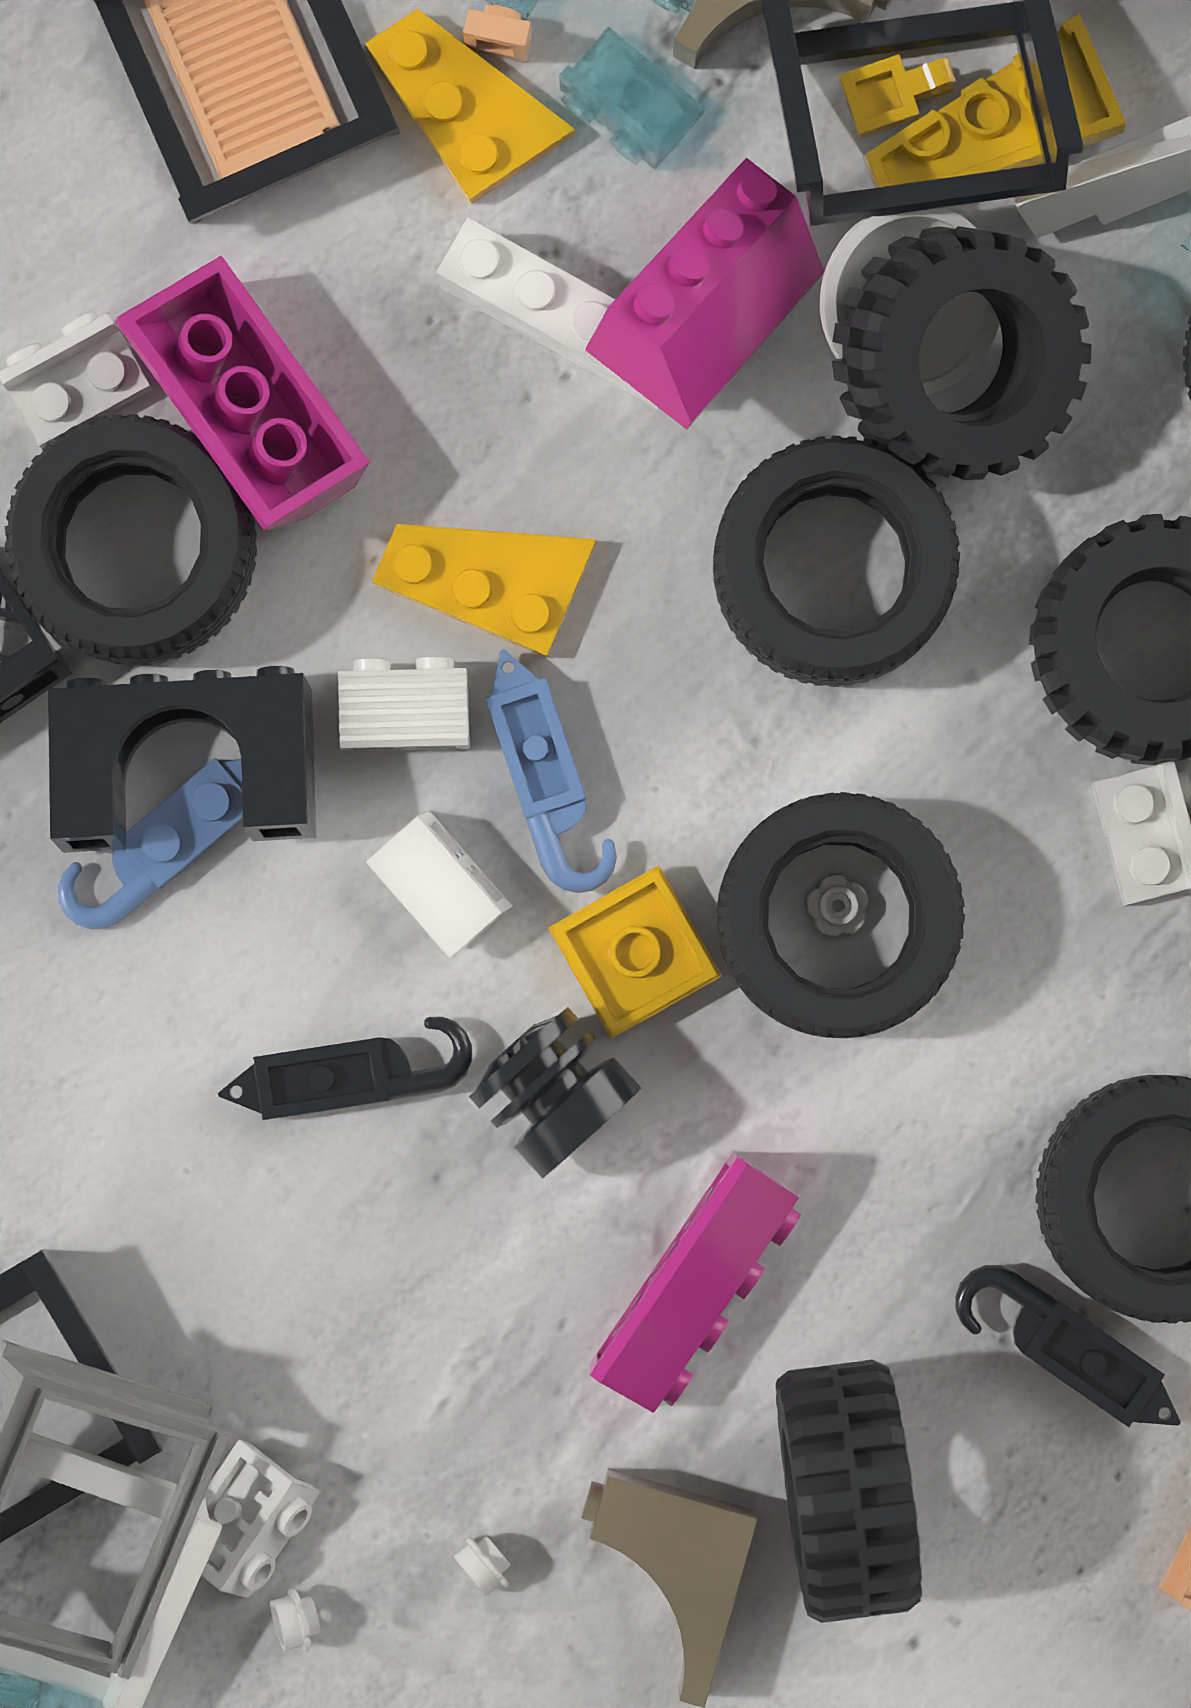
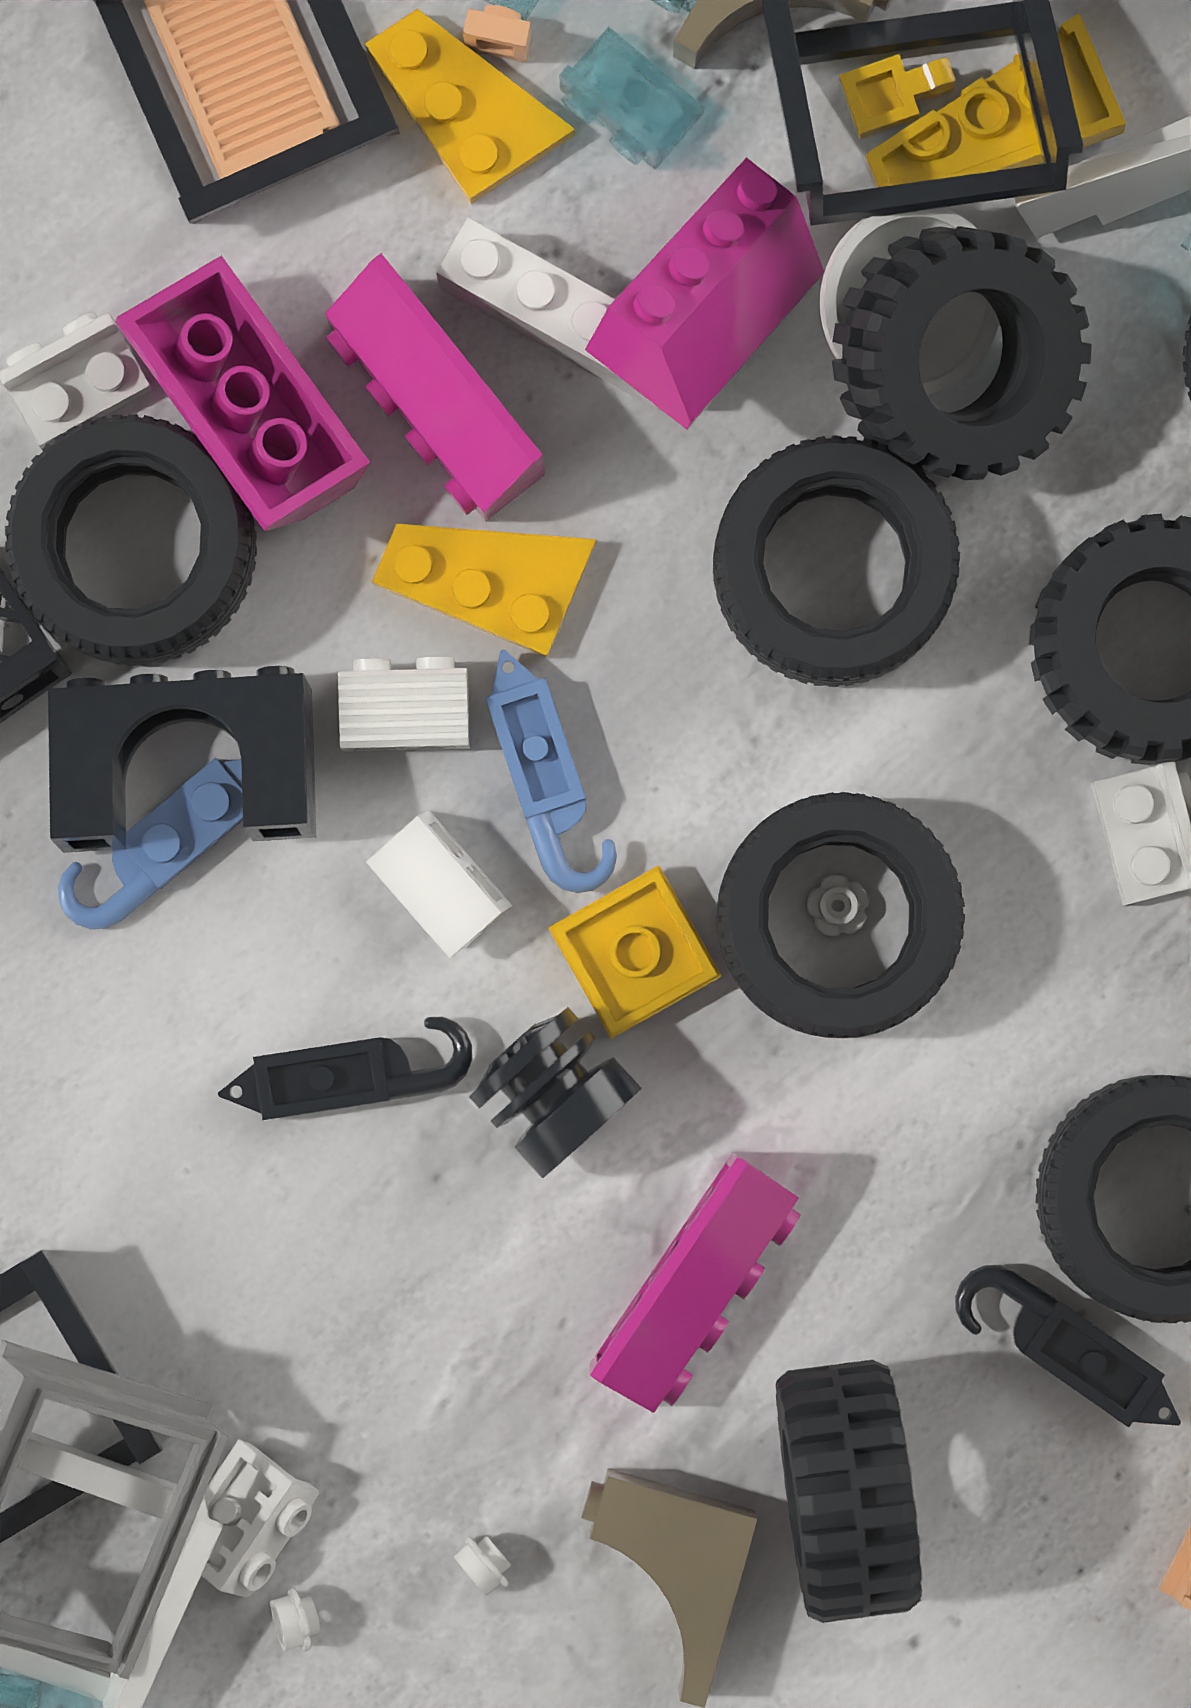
none -> dark pink slope [325,253,545,521]

